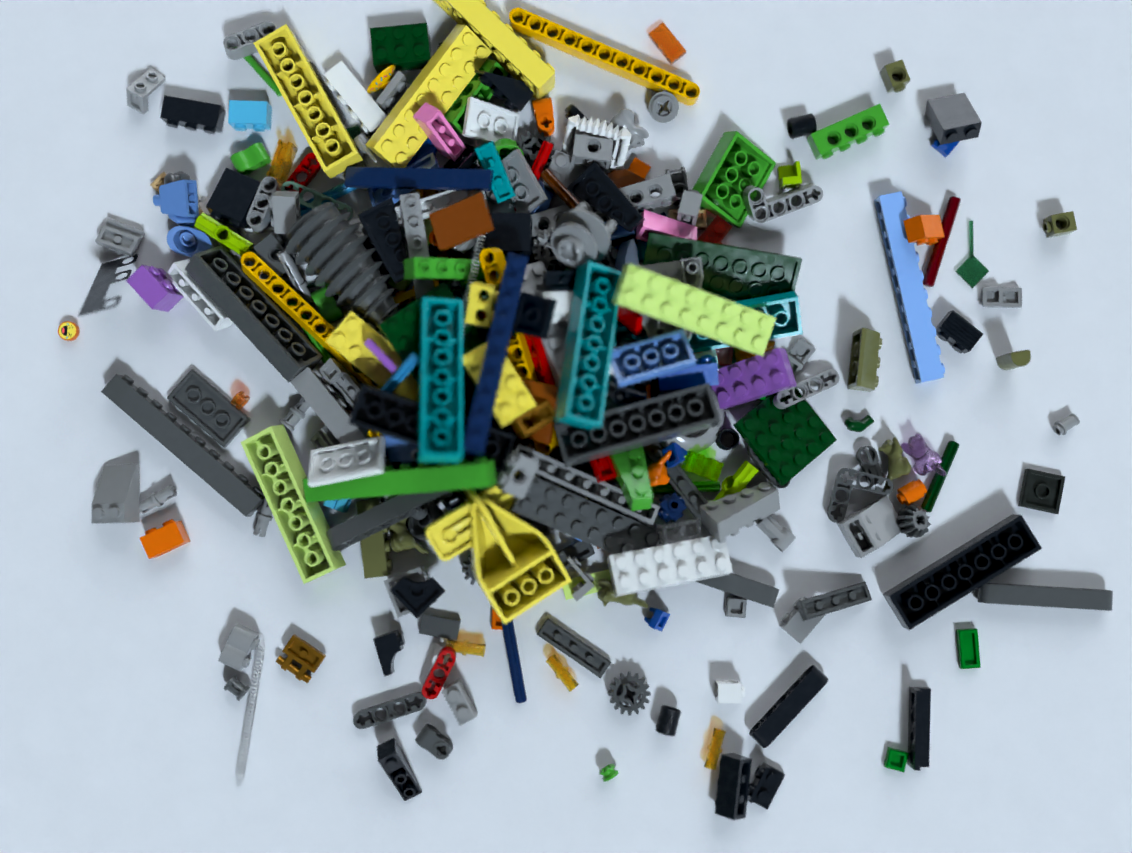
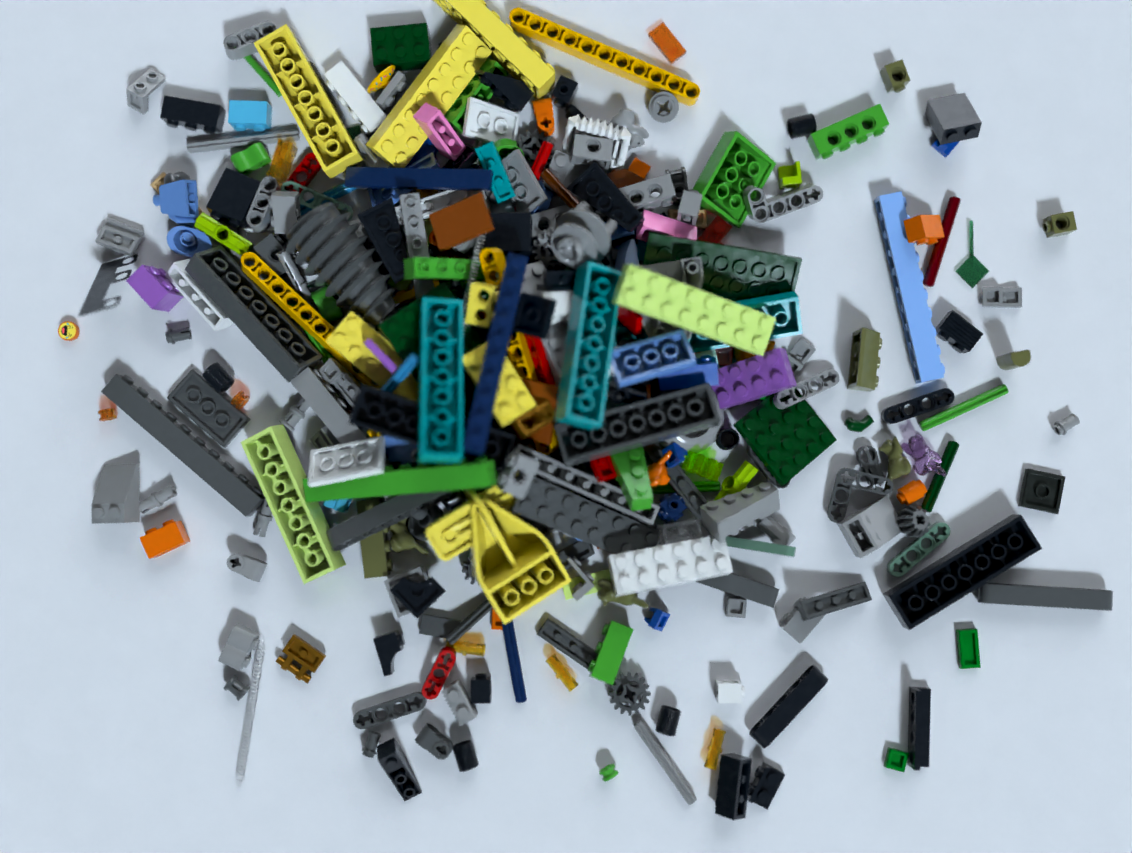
none -> clear orange bush [98,408,117,421]
none -> dark grey pin [165,327,192,344]
none -> light grey axle [187,129,300,153]
none -> black piece [202,362,235,394]
none -> light grey piece [227,553,267,582]
none -> dark grey pin [362,731,381,758]
none -> dark grey axle [446,600,492,645]
none -> black piece [452,740,479,772]
none -> black brick [470,673,492,704]
none -> black brick [551,75,578,109]
none -> bright green brick [587,620,633,685]
none -> light grey axle [634,720,697,805]
none -> sand green beam [725,536,796,557]
none -> black beam [881,388,954,424]
none -> sand green beam [887,522,950,577]
none -> bright green axle [919,384,1009,431]

